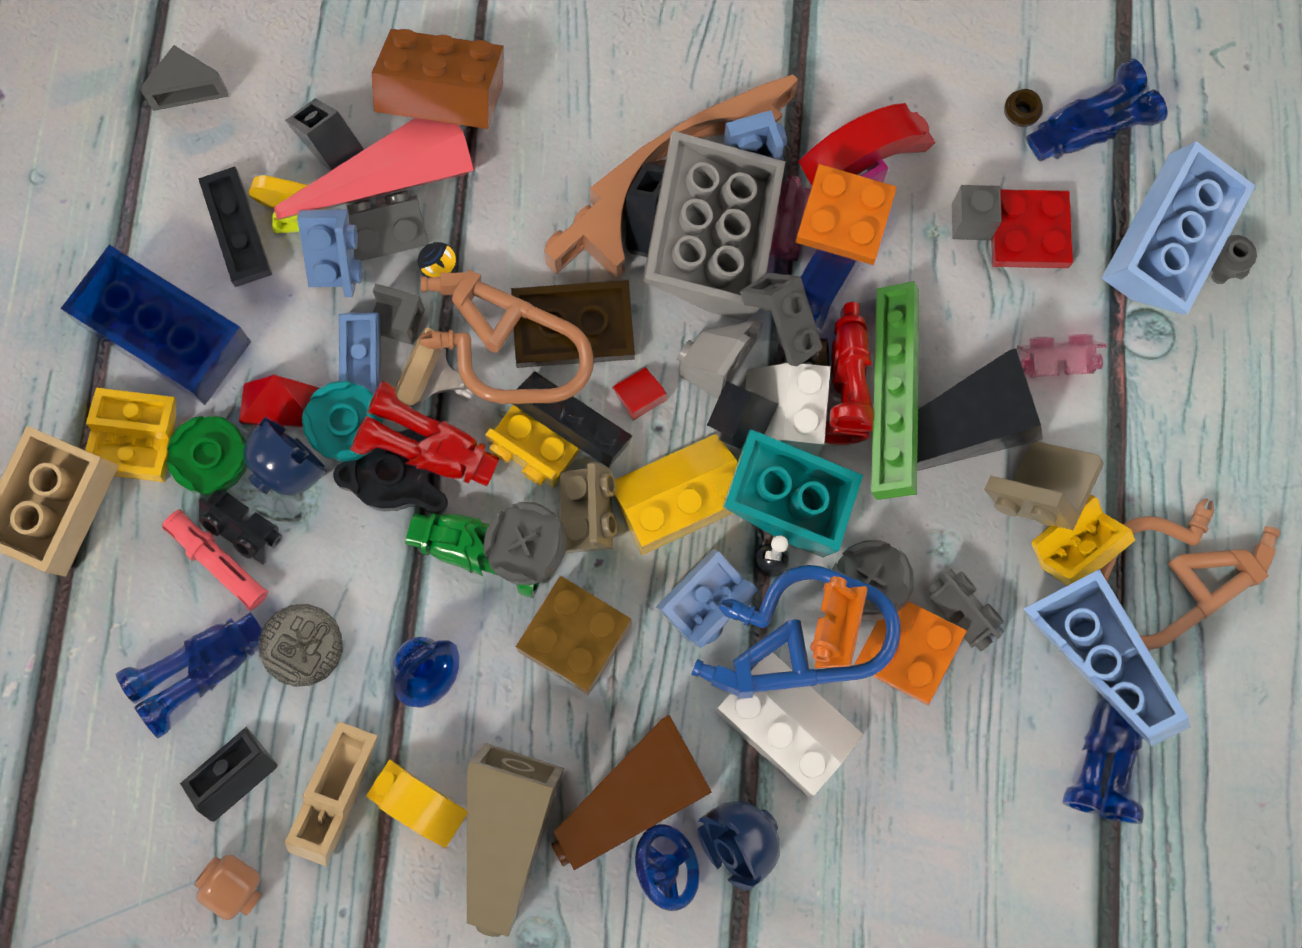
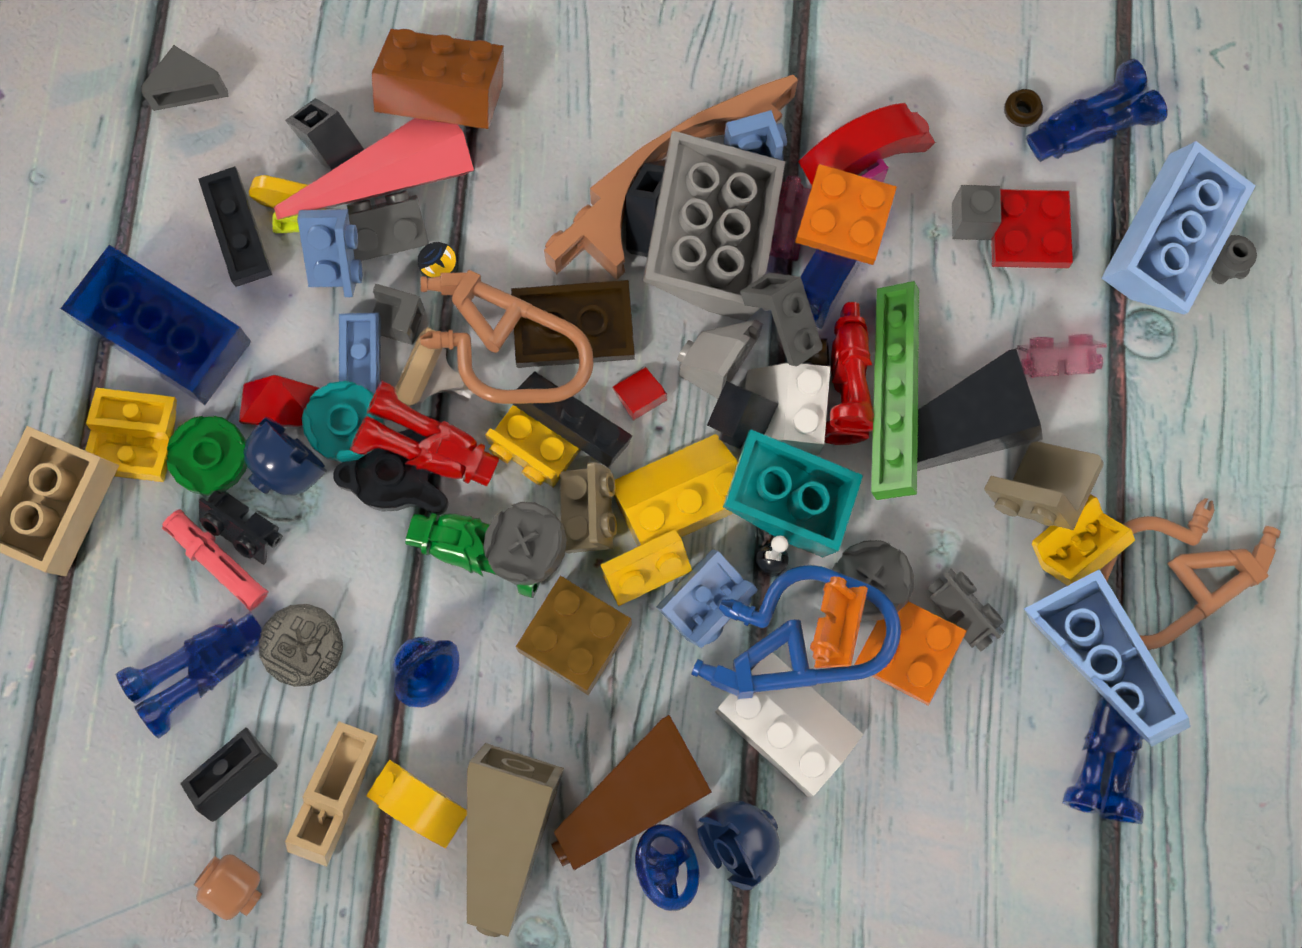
none -> yellow bracket [600,529,692,607]

